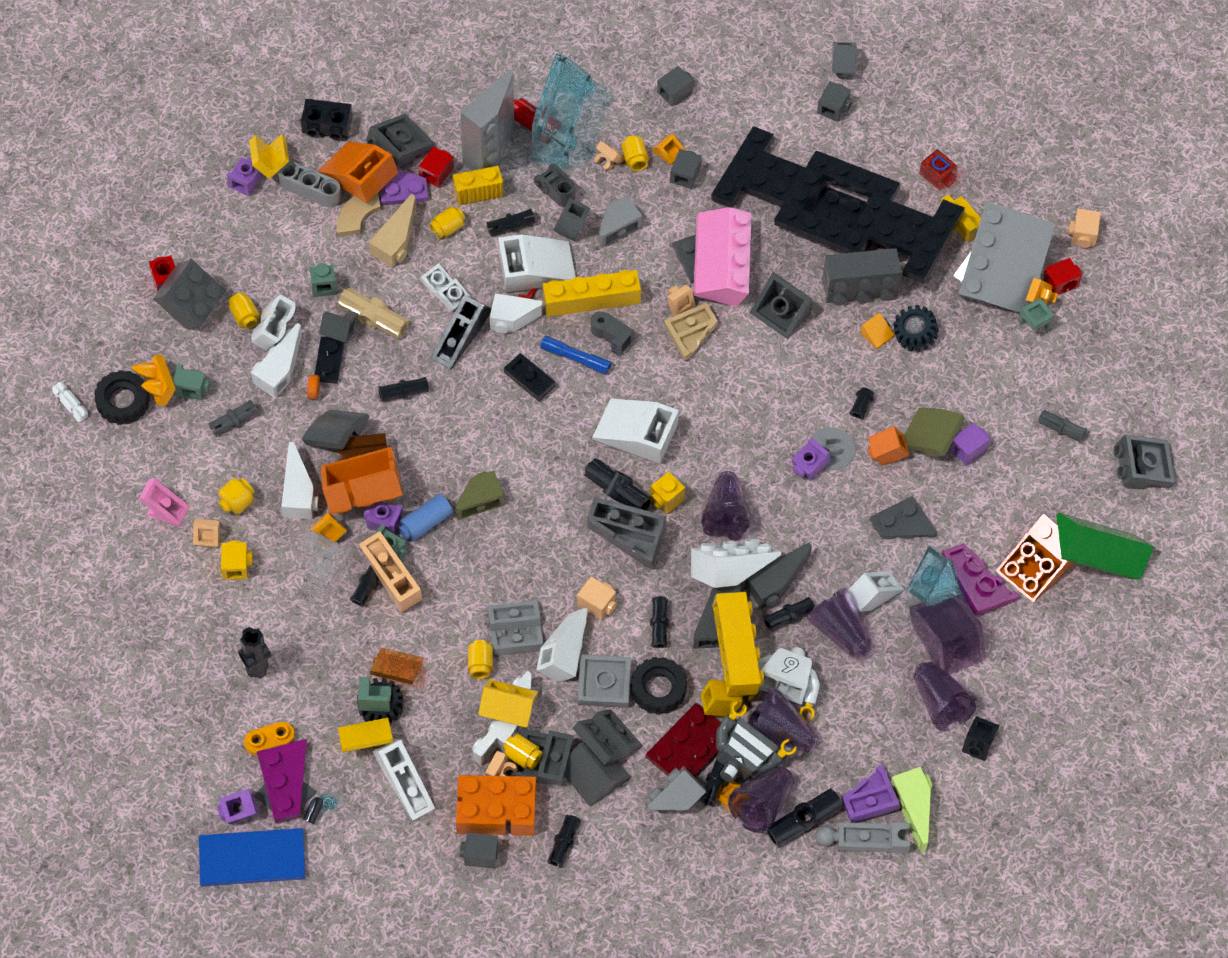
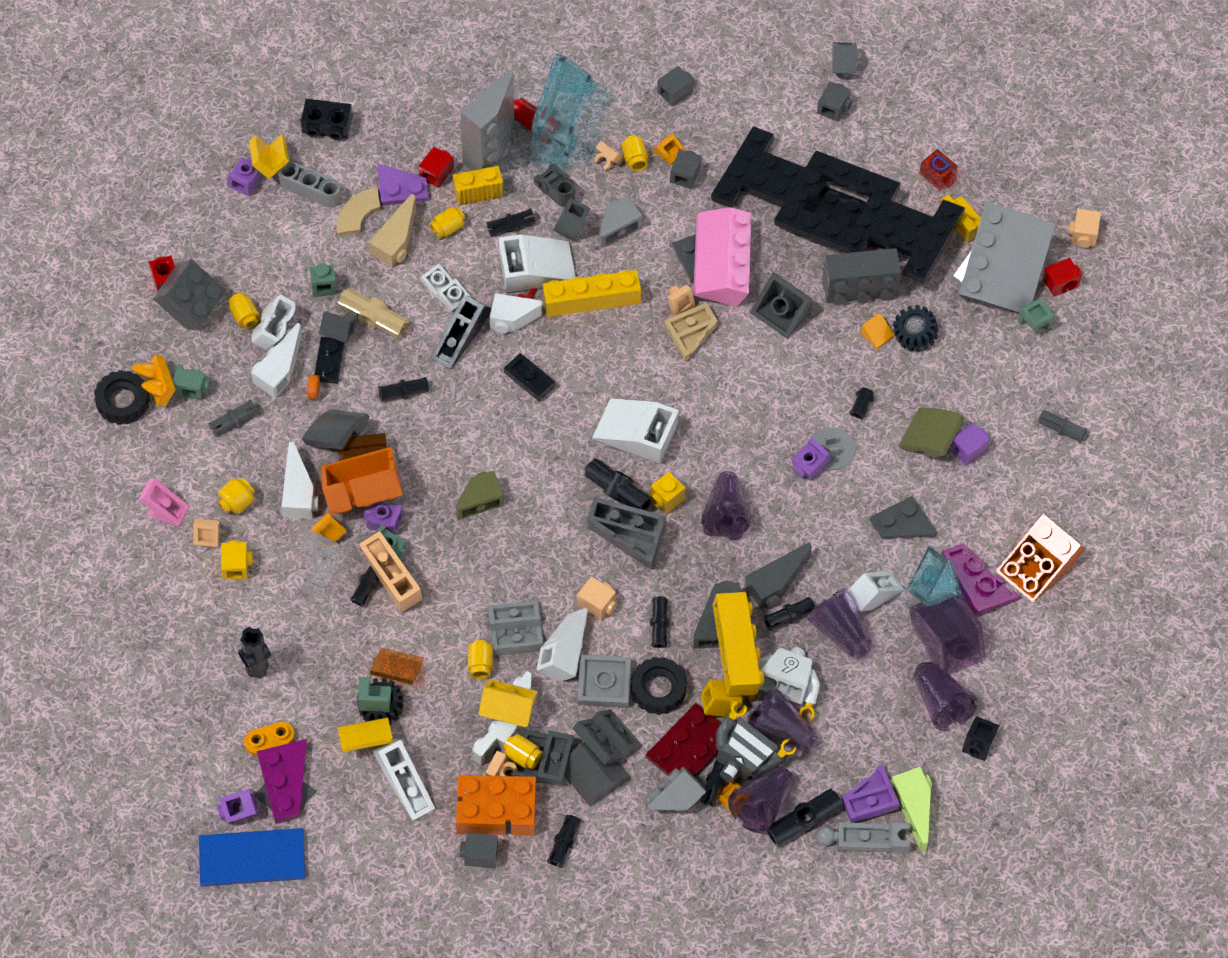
white axle [52,382,89,422] -> none
black arm [303,793,337,824] -> none
orange slope [317,141,398,203] -> none
dark grey plate [366,114,434,169] -> none
medium blue brick [398,493,453,541] -> none
blue piece [540,335,612,375] -> none
dark grey leg [590,311,634,356] -> none
white slope [691,539,781,588] -> none
orange brick [868,426,909,465] -> none
light orange tile [1026,278,1058,304] -> none
green slope [1056,513,1154,579] -> none
dark grey plate [1113,434,1175,489] -> none

